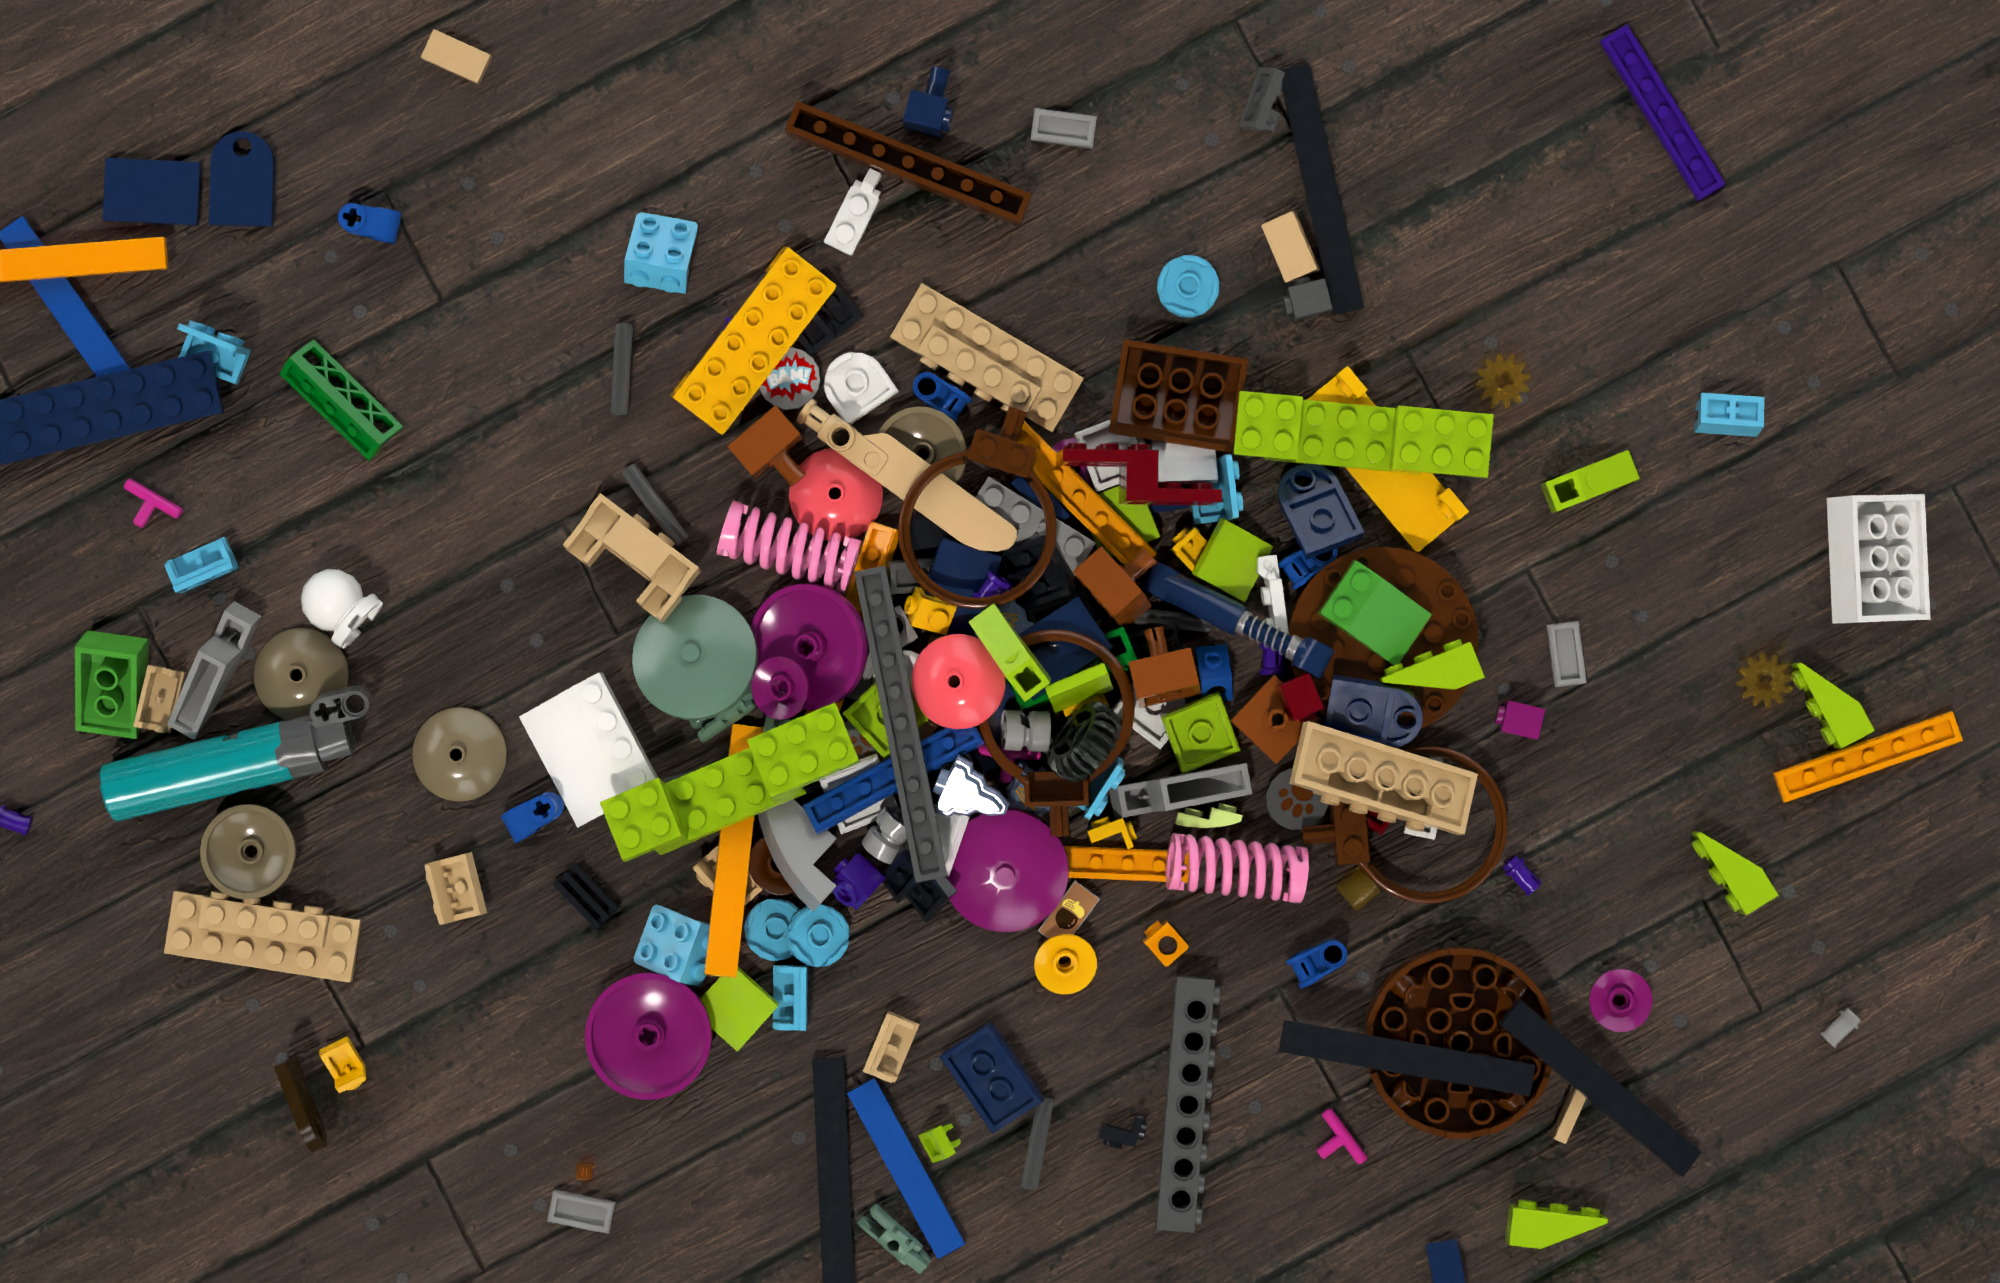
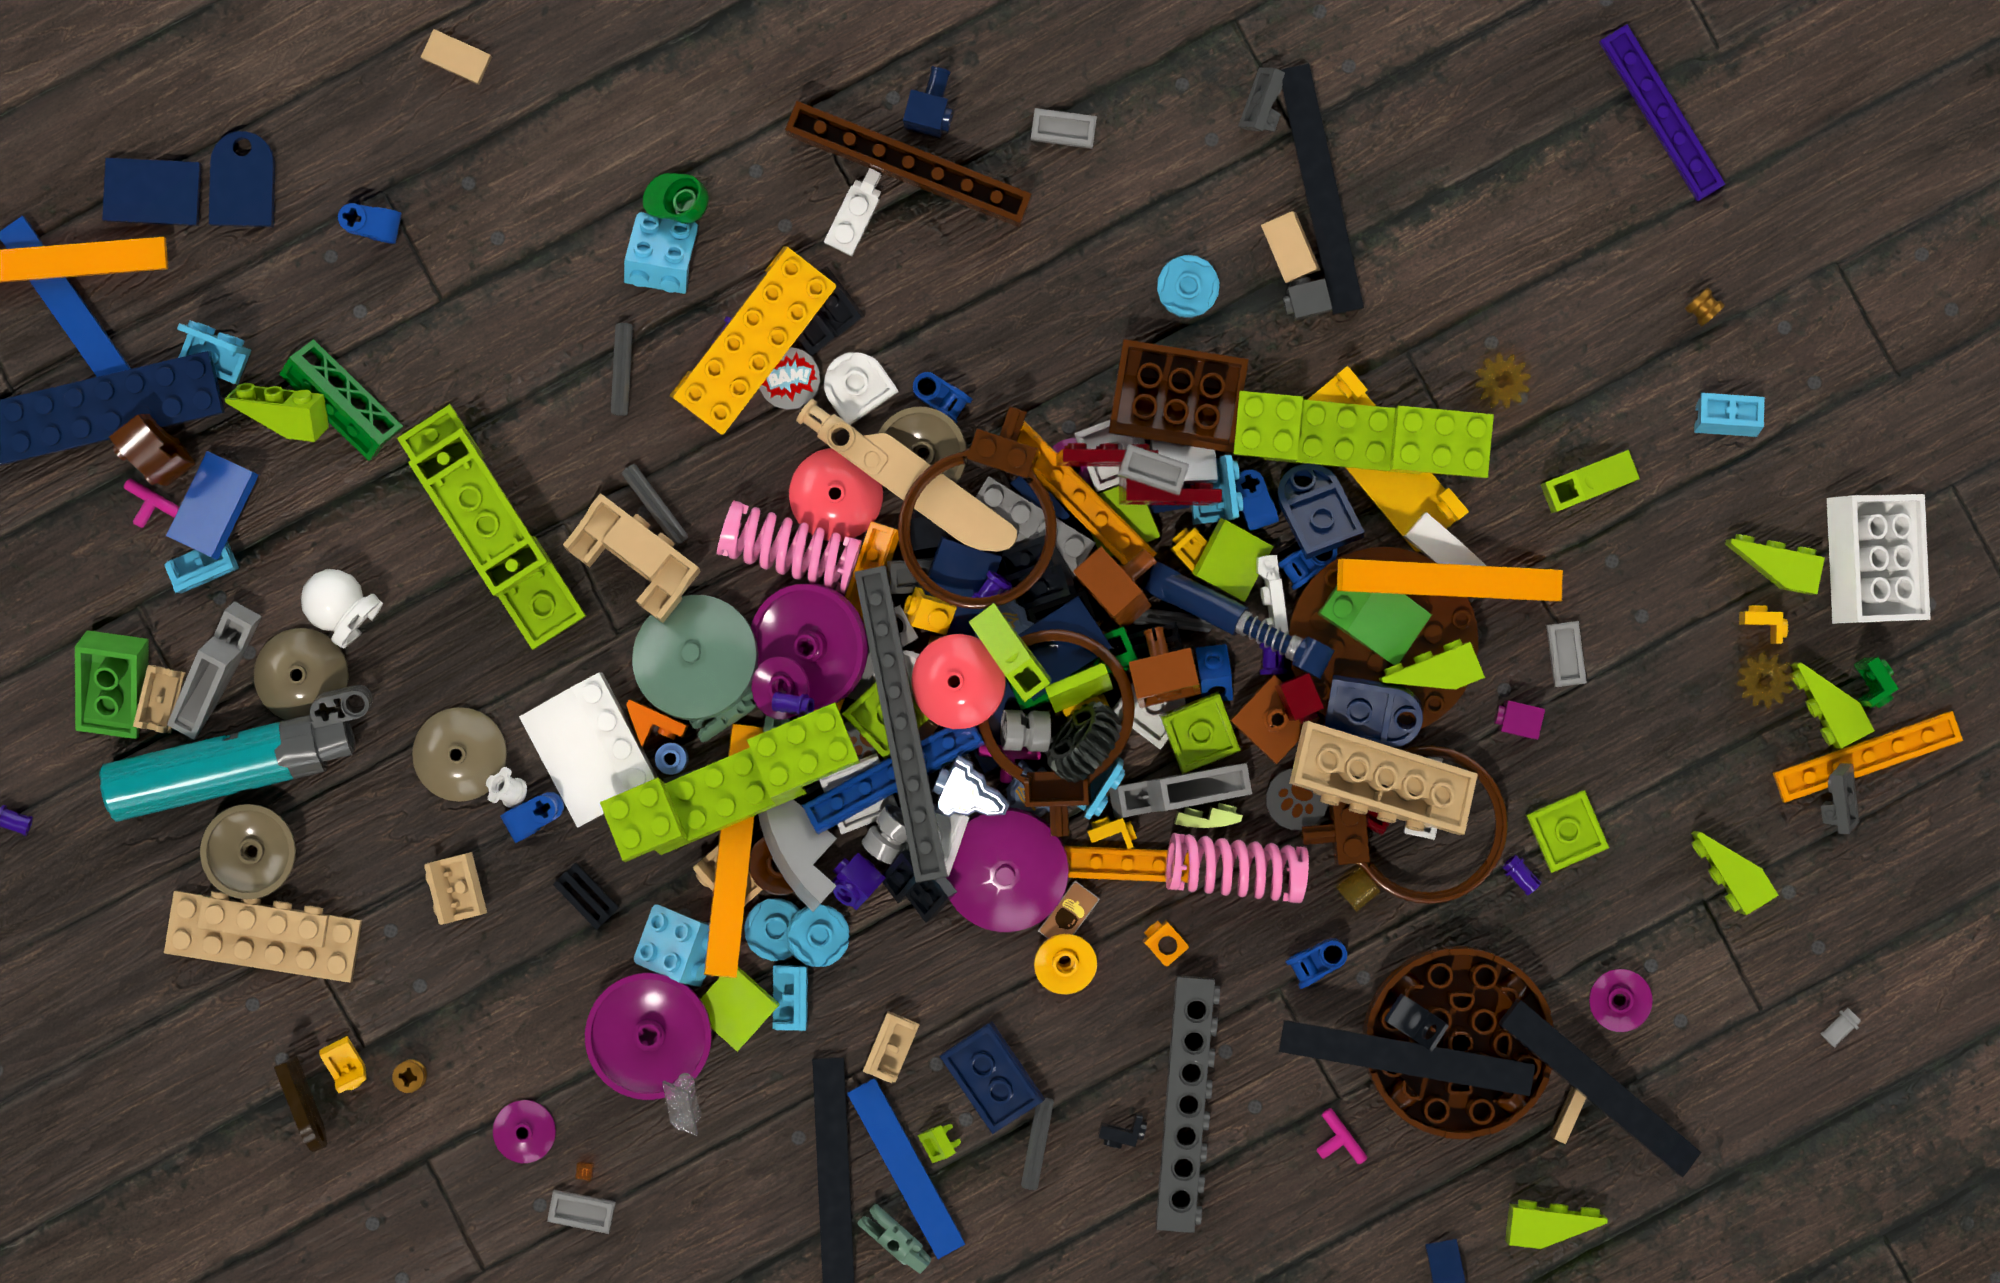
dark orange brick [727,405,806,487] -> none
tan plate [890,283,1084,433] -> none
none -> reddish brown brick [109,414,196,486]
none -> tile [166,451,259,560]
none -> lime slope [225,383,329,442]
none -> pearl gold wheel [392,1059,427,1093]
none -> lime bracket [397,404,586,650]
none -> white brick [486,767,527,808]
none -> magenta dish [493,1100,556,1163]
none -> orange slope [626,699,689,747]
none -> green cap [643,173,709,224]
none -> medium blue brick [655,743,689,775]
none -> clear hinge [662,1073,701,1136]
none -> dark purple pin [772,692,815,718]
none -> light grey tile [1118,444,1189,495]
none -> blue piece [1235,470,1279,532]
none -> light orange tile [1337,559,1563,601]
none -> black bracket [1384,994,1449,1052]
none -> white slope [1404,512,1486,566]
none -> lime tile [1526,790,1609,873]
none -> pearl gold wheel [1684,287,1725,327]
none -> lime slope [1725,534,1825,595]
none -> yellow bracket [1739,605,1788,644]
none -> dark grey hinge [1821,763,1859,834]
none -> green bracket [1853,657,1899,708]

